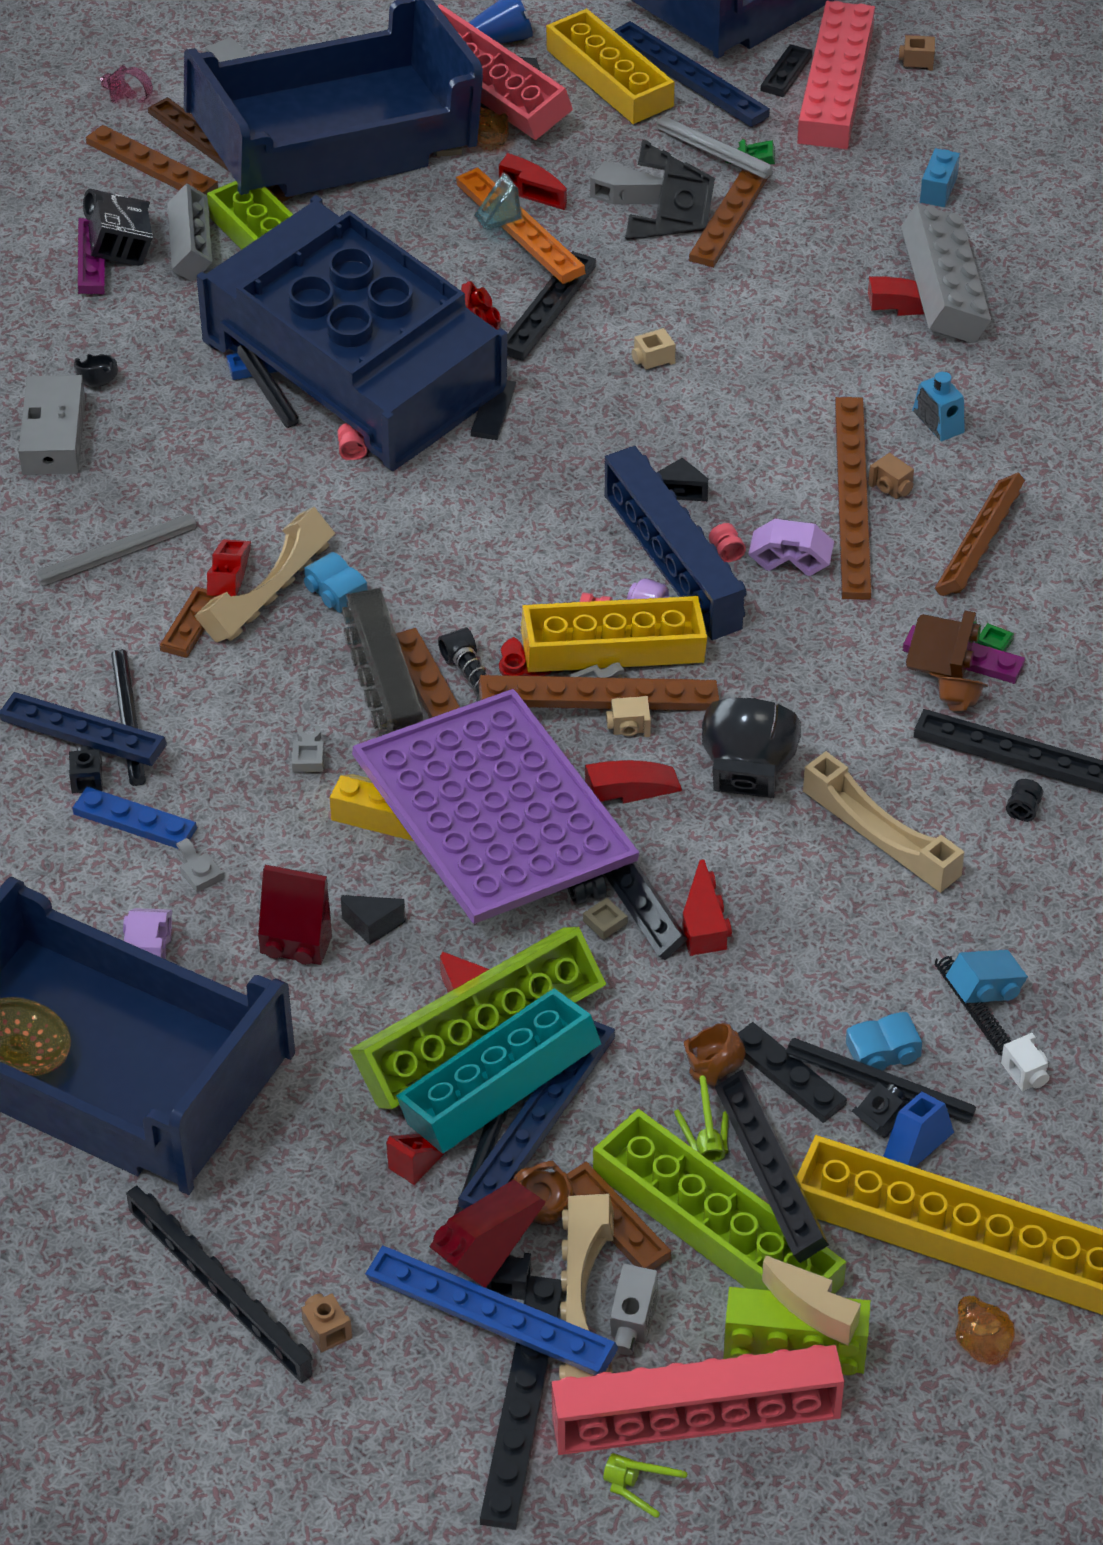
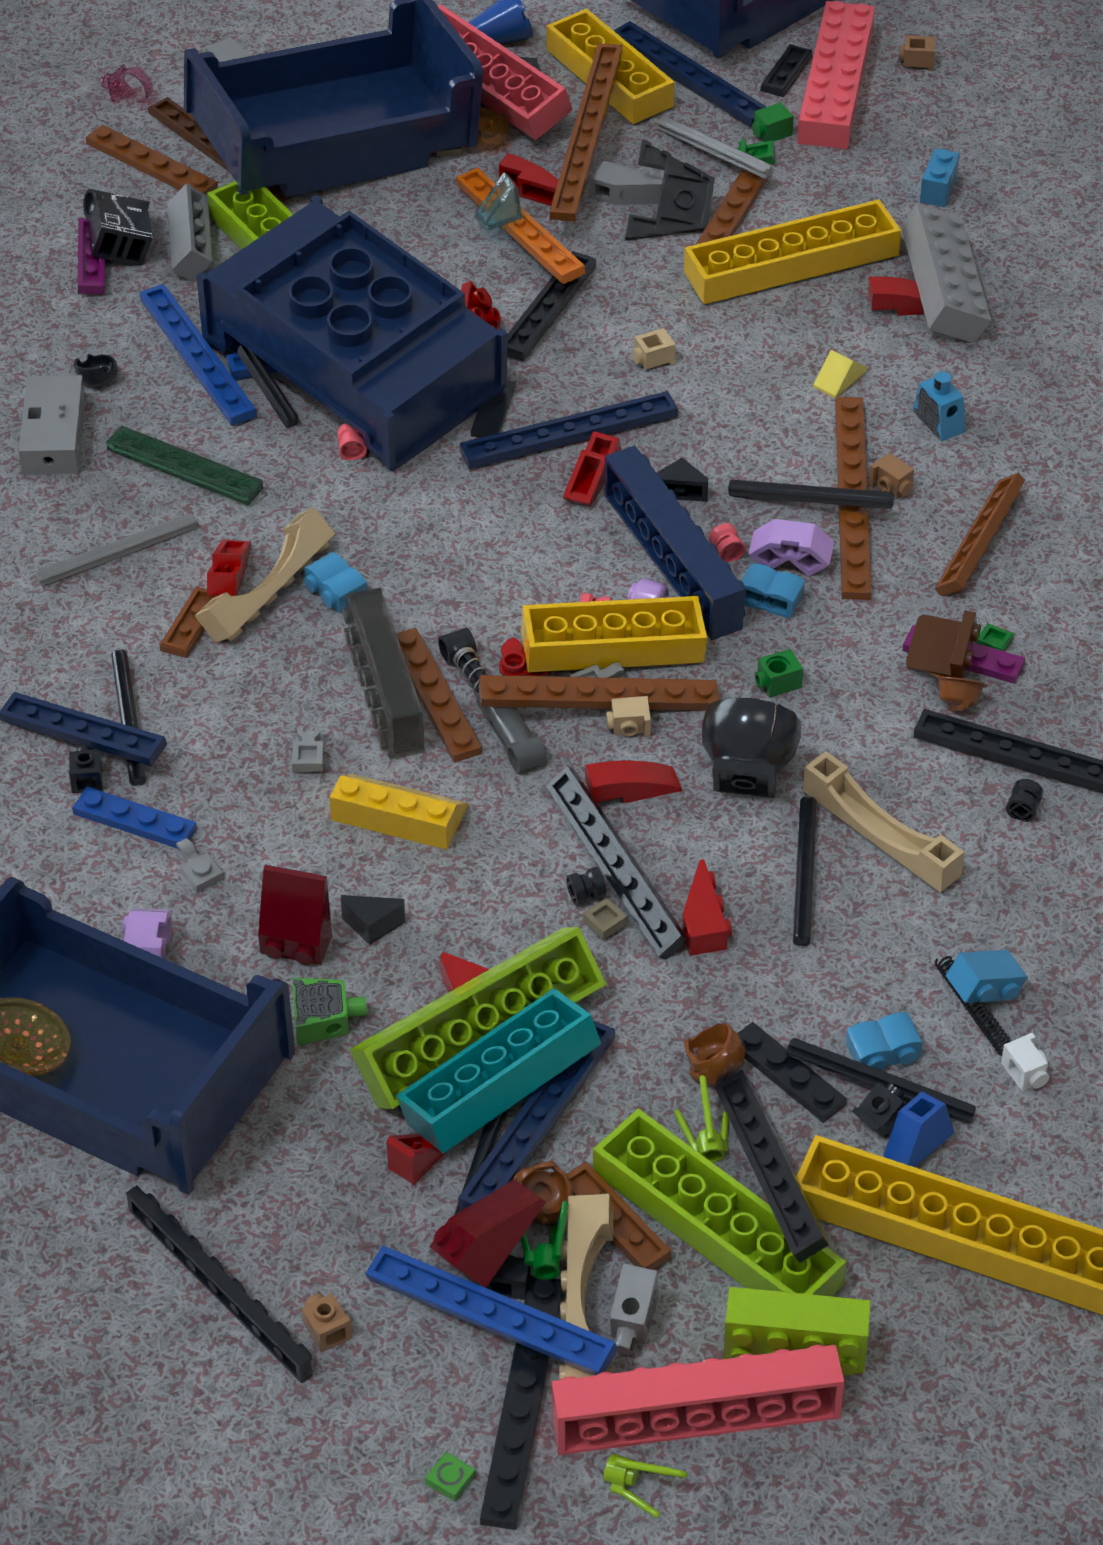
medium lavender plate [352,689,639,924] -> none
tan slope [762,1256,861,1346] -> none
clear orange hair [955,1295,1015,1365] -> none
none -> clear green plate [106,425,263,505]
none -> blue plate [139,284,257,426]
none -> torso [292,978,367,1045]
none -> bright green tile [425,1452,476,1502]
none -> dark blue plate [459,391,678,469]
none -> green plant [520,1201,569,1280]
none -> dark orange plate [550,43,623,222]
none -> red slope [563,431,622,506]
none -> yellow brick [684,199,901,304]
none -> black axle [728,479,895,509]
none -> dark azure brick [741,563,805,618]
none -> green brick [752,102,794,142]
none -> green brick [755,649,803,698]
none -> black axle [793,796,817,946]
none -> light yellow slope [813,350,868,398]

